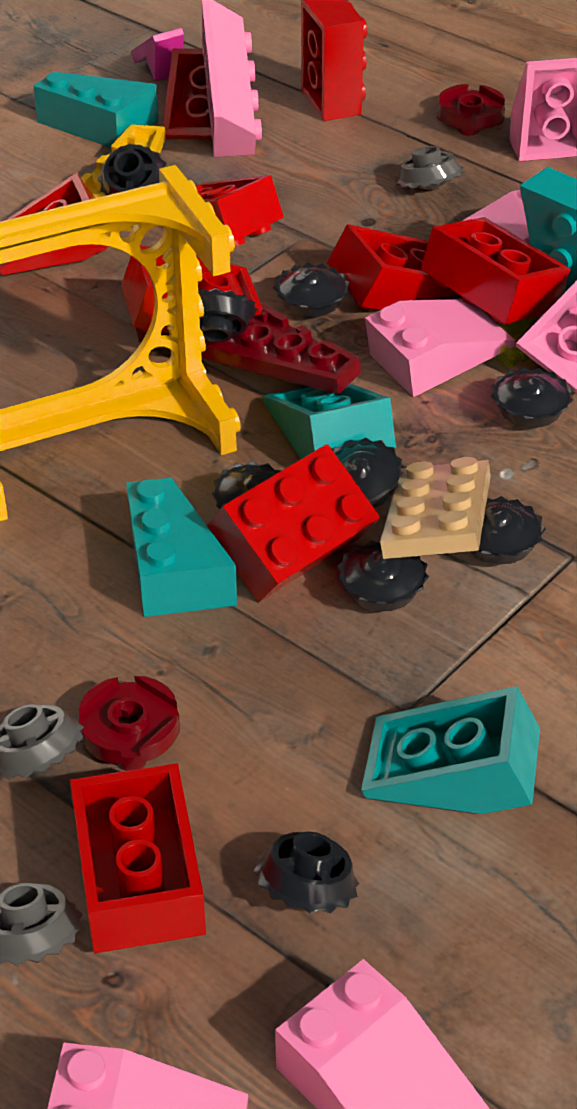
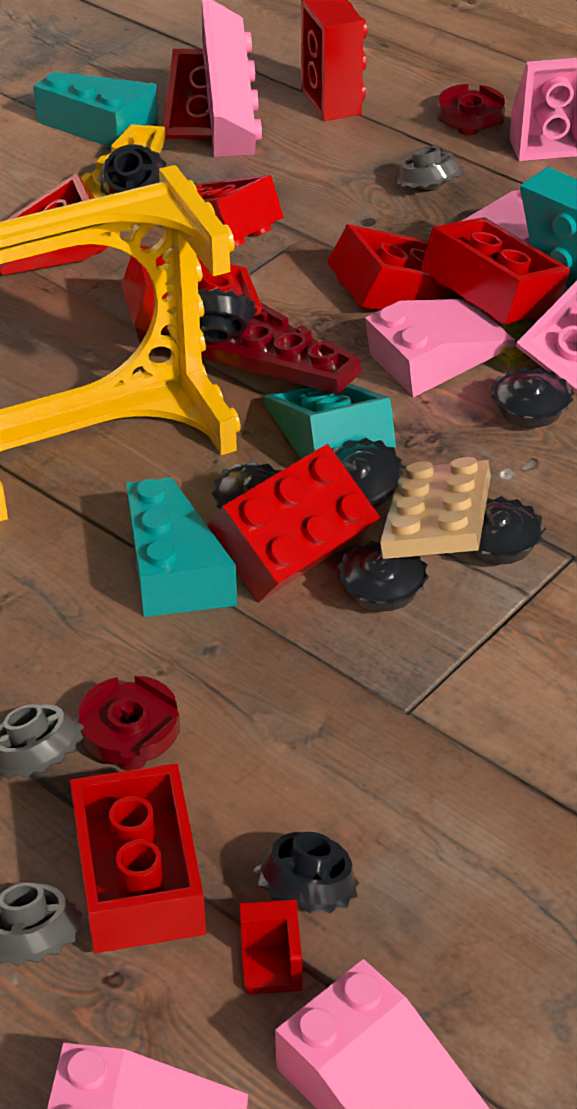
dark pink slope [131,28,184,81] -> none
black piece [273,263,350,318] -> none
teal slope [361,686,540,814] -> none
none -> red panel [239,900,302,994]

